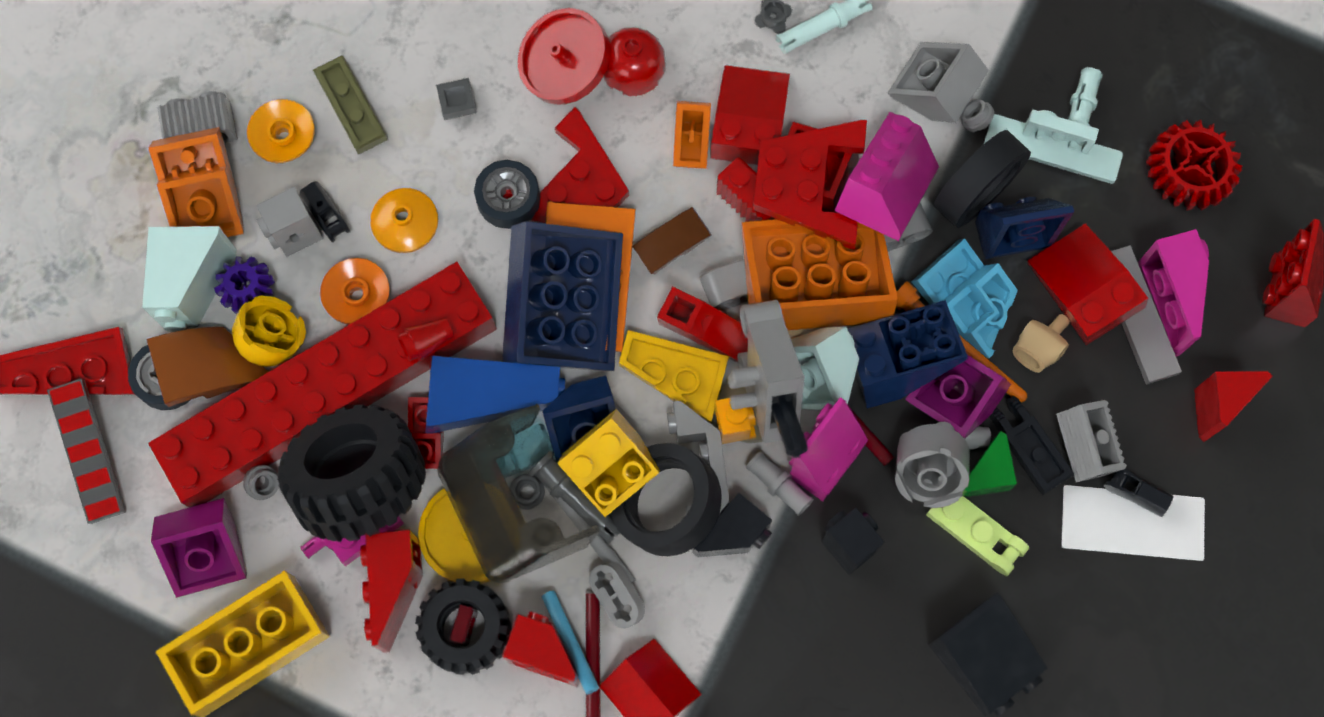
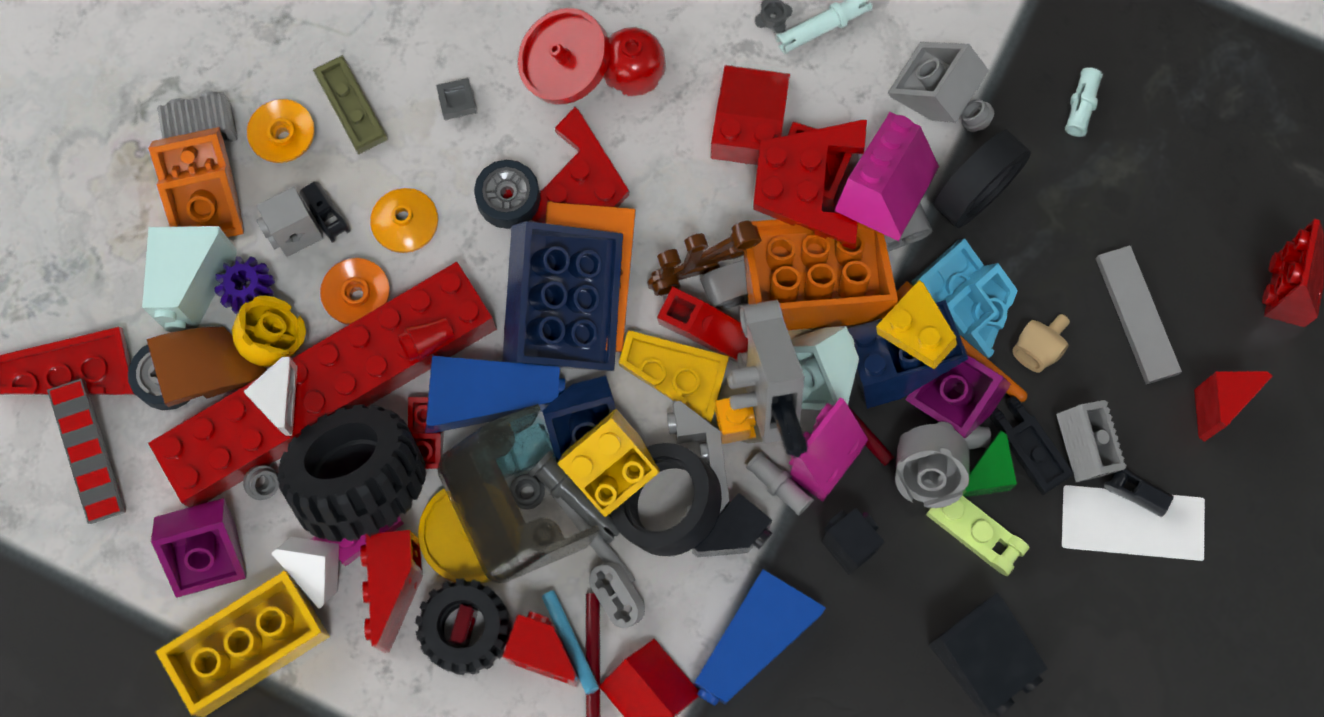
reddish brown slope [633,207,712,274] -> none
orange slope [673,101,711,169] -> none
red brick [717,157,776,222] -> none
dark blue slope [975,197,1074,260] -> none
light aqua bracket [984,110,1123,184] -> none
red slope [1027,223,1149,345] -> none
dark pink slope [1138,229,1209,357] -> none
red gear [1146,120,1242,211] -> none
none -> white slope [243,357,298,436]
none -> white slope [271,537,339,609]
none -> reddish brown plant [647,221,762,296]
none -> blue slope [694,569,826,706]
none -> yellow wing [876,280,957,369]

